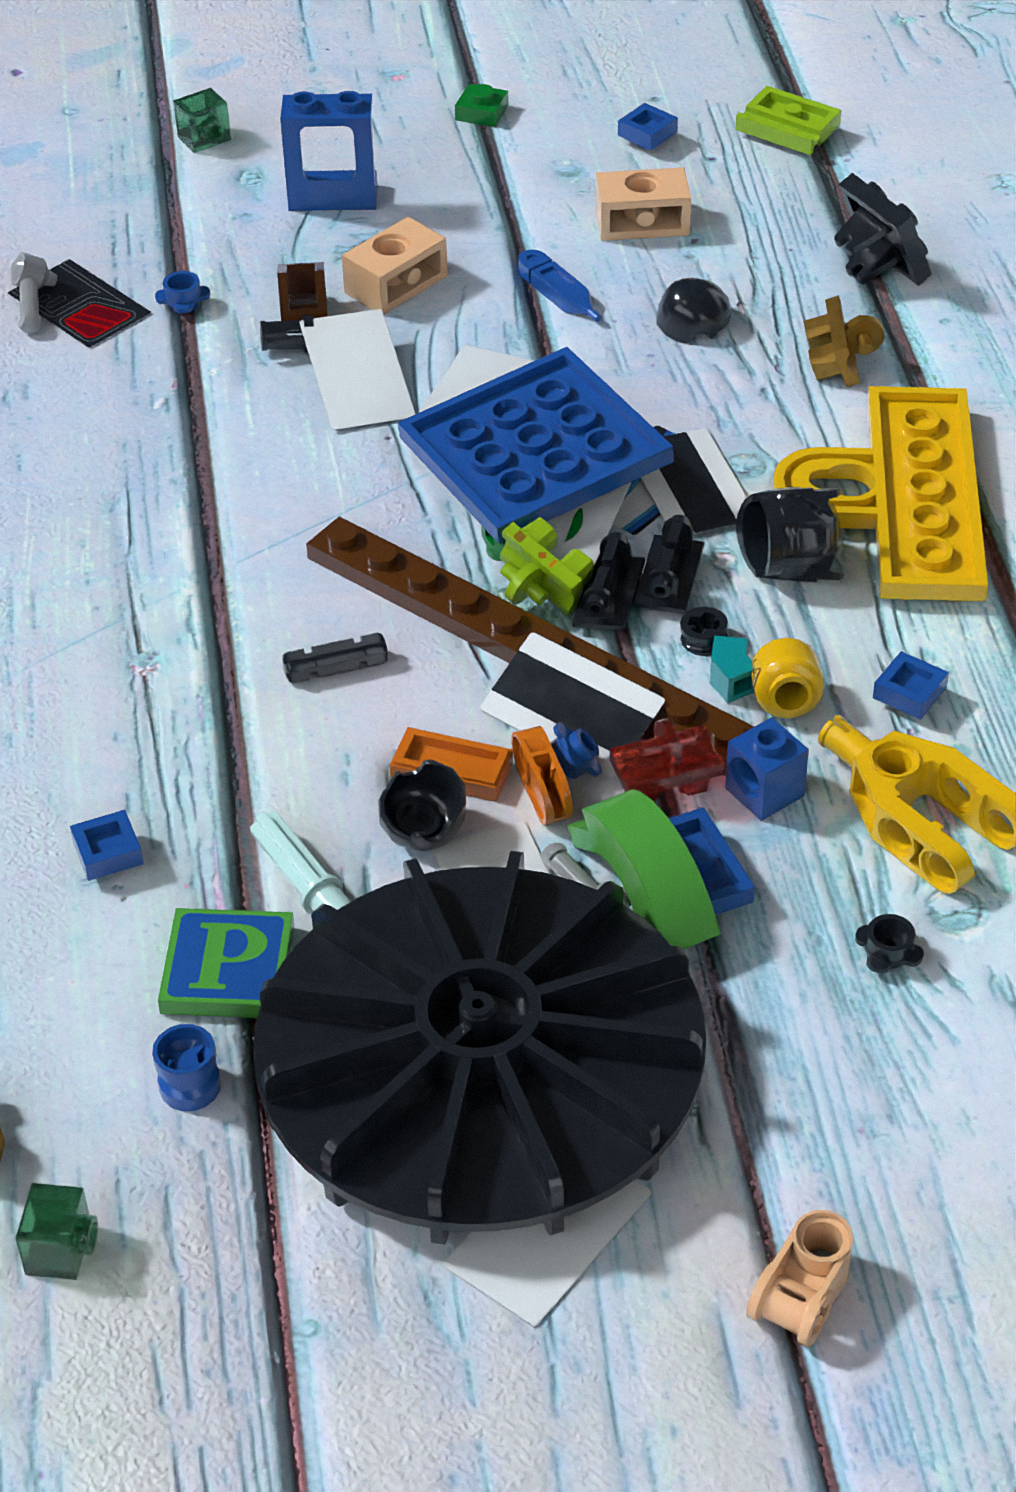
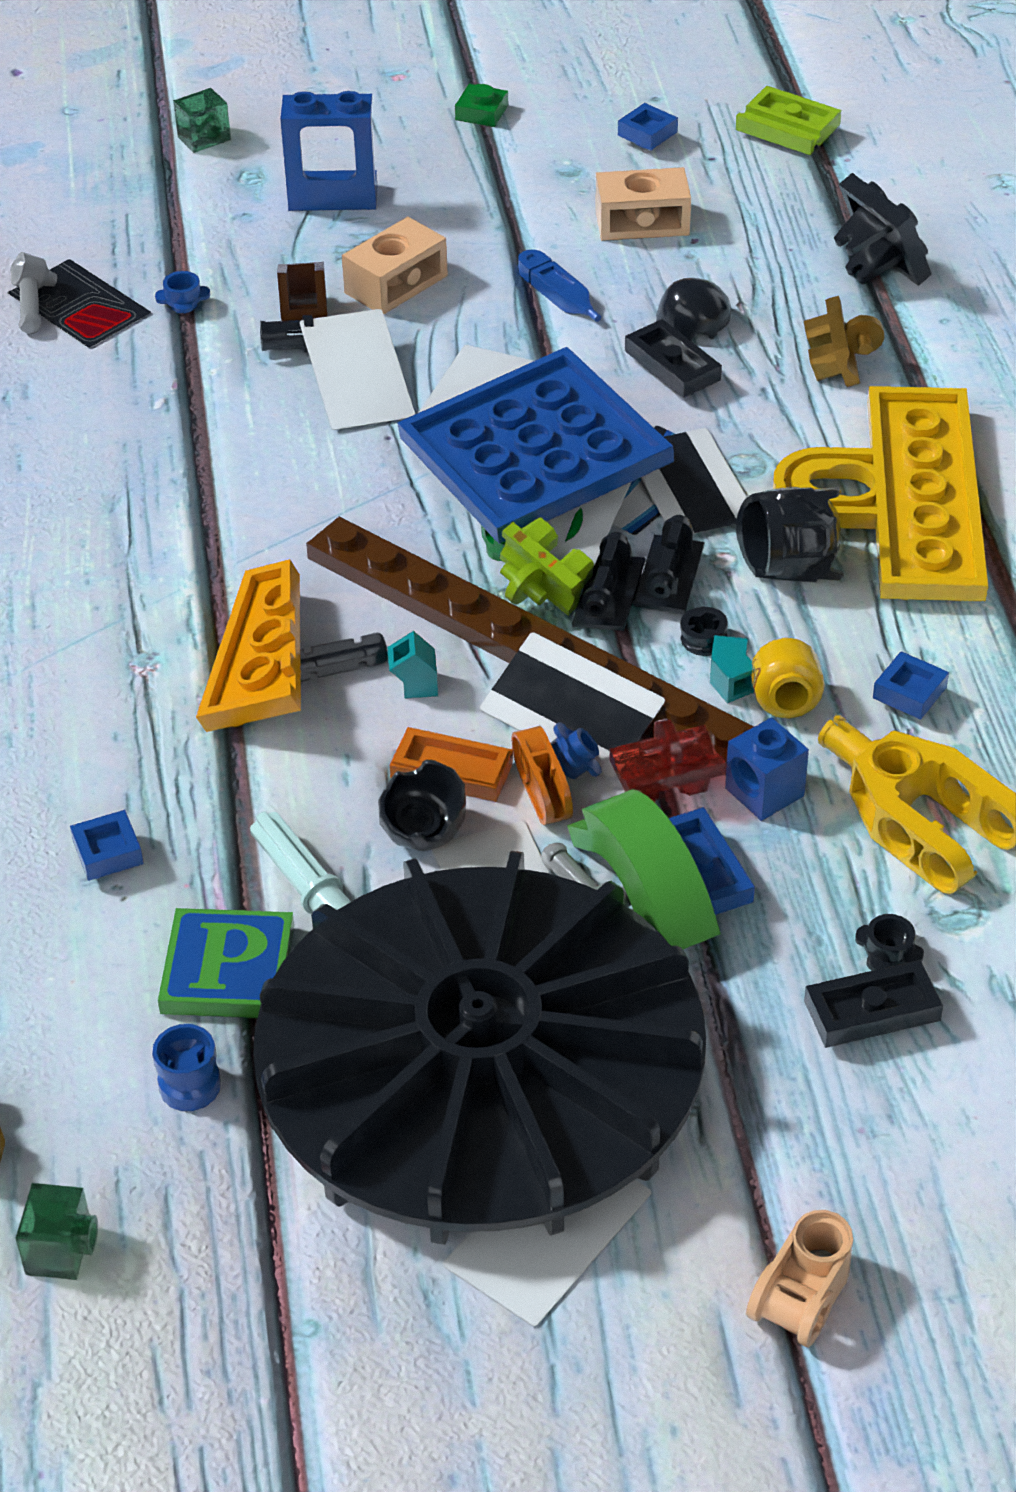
none -> light orange wing [196,559,301,732]
none -> teal piece [387,630,438,699]
none -> black plate [625,319,722,398]
none -> black plate [804,960,943,1048]

